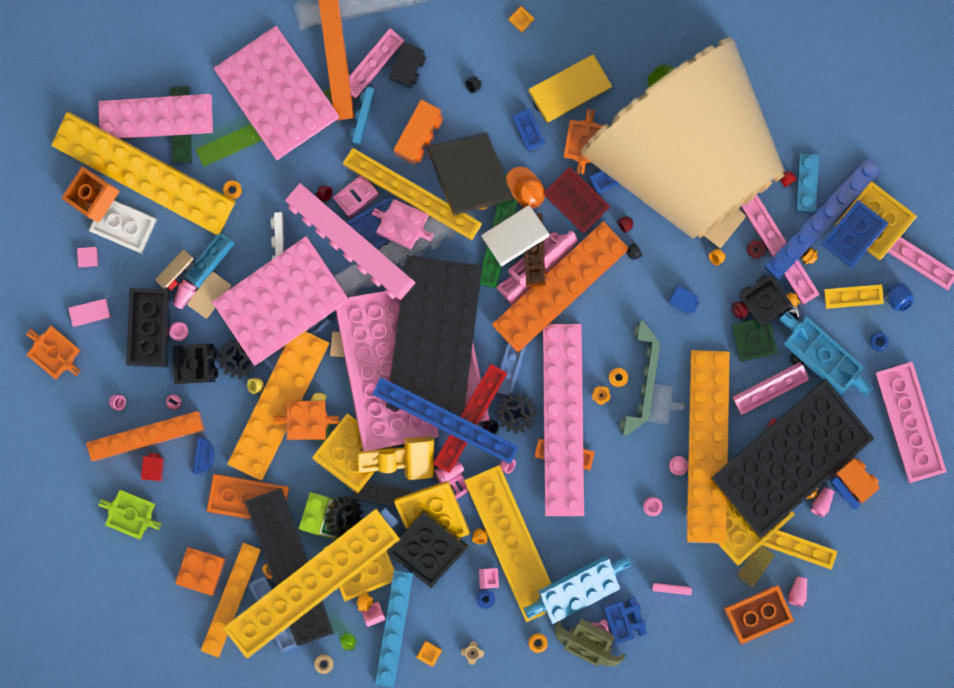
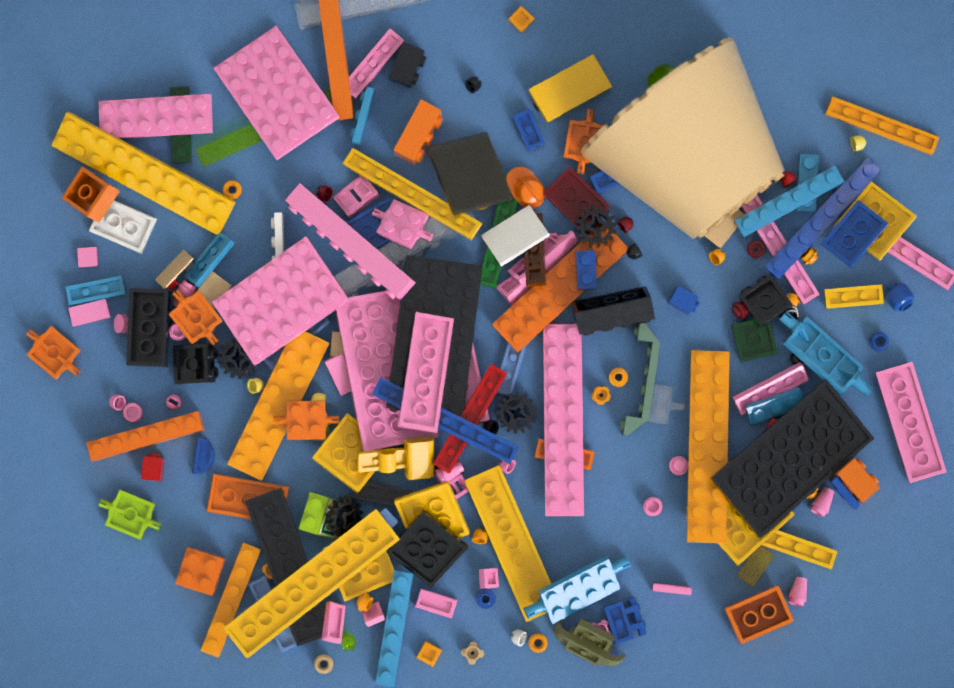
none -> dark azure plate [65,275,126,306]
none -> bright pink tile [114,314,128,334]
none -> bright pink tile [123,403,143,422]
none -> orange plate [169,289,223,346]
none -> bright pink tile [322,601,346,644]
none -> bright pink tile [325,353,351,396]
none -> bright pink plate [398,312,454,433]
none -> bright pink tile [415,588,457,618]
none -> white hinge [510,629,527,646]
none -> black brick [571,286,655,336]
none -> black gear [575,206,617,248]
none -> blue plate [575,250,597,290]
none -> dark azure plate [734,166,844,238]
none -> dark azure plate [745,387,803,425]
none -> light orange tile [825,96,939,155]
none -> light yellow hinge [850,135,866,152]

